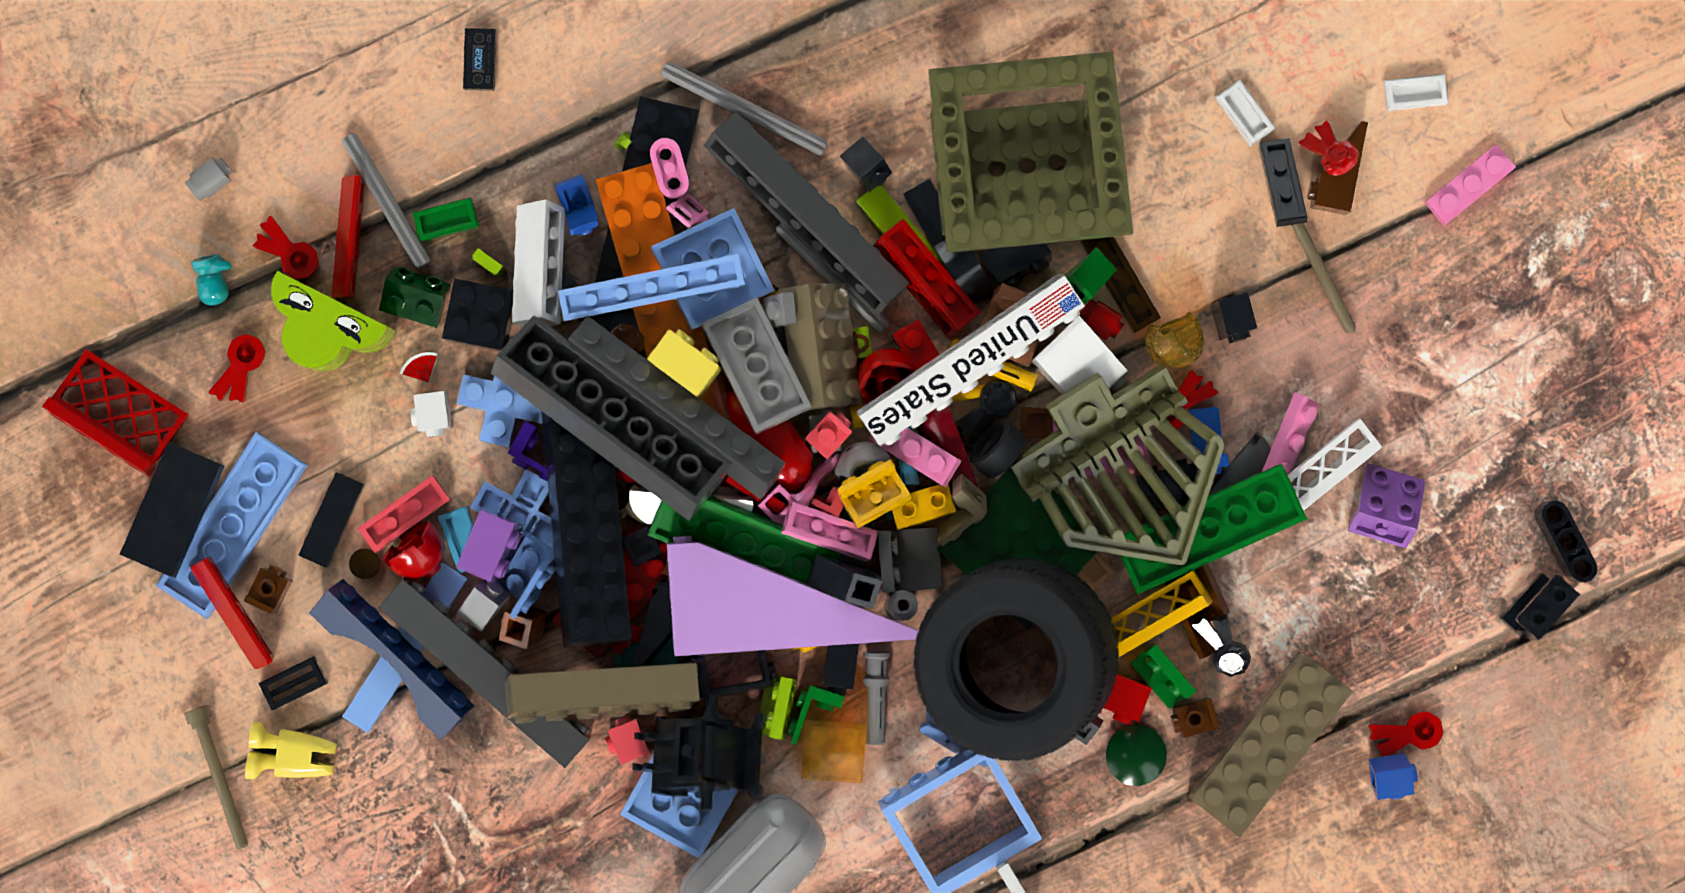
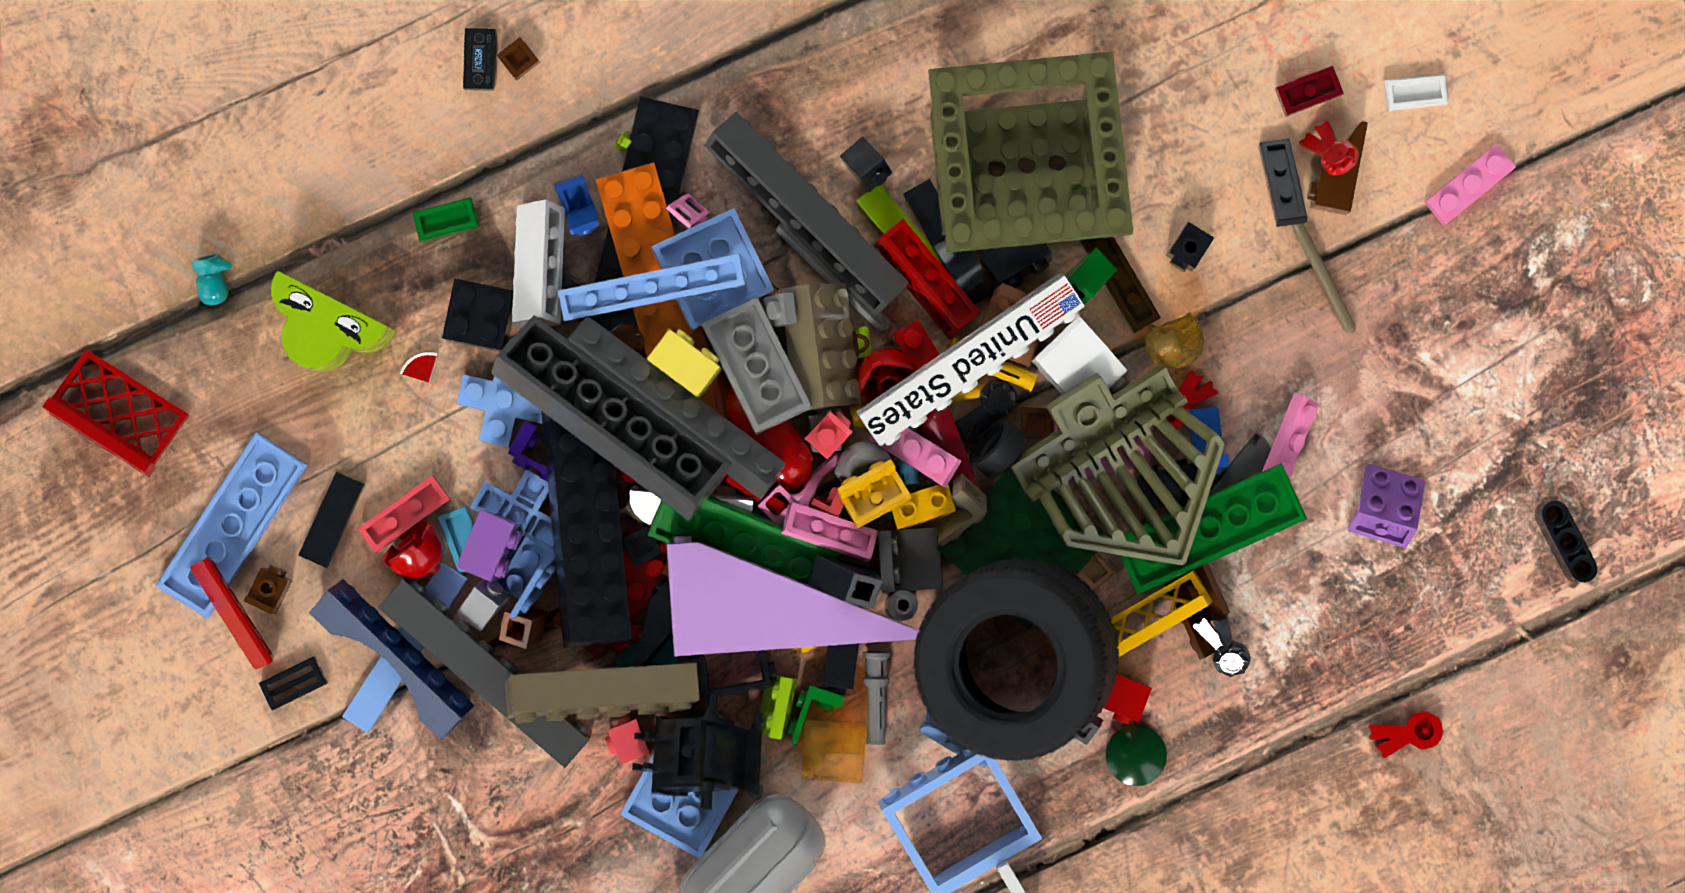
black tile [119,442,225,578] -> none
dark tan piece [184,705,248,849] -> none
light grey brick [185,157,232,201] -> none
red piece [209,334,266,403] -> none
light yellow piece [245,721,337,780] -> none
red piece [253,215,319,280] -> none
red slope [331,175,365,299] -> none
light grey axle [342,133,430,268] -> none
dark brown tile [349,549,381,579] -> none
dark green bracket [379,267,451,328] -> none
white brick [410,391,452,437] -> none
lime tile [472,248,506,277] -> none
bright pink plate [650,138,689,199] -> none
light grey axle [662,62,827,155] -> none
red brick [1079,299,1124,341] -> none
green bracket [1130,643,1196,708] -> none
reddish brown brick [1170,697,1220,738] -> none
dark tan brick [1187,652,1353,837] -> none
black brick [1210,292,1257,344] -> none
white tile [1214,80,1275,147] -> none
white fence [1288,418,1382,511] -> none
blue brick [1368,753,1418,800] -> none
black panel [1499,573,1580,640] -> none
none -> reddish brown plate [497,37,540,81]
none -> black brick [1166,222,1214,272]
none -> dark red plate [1275,66,1344,117]

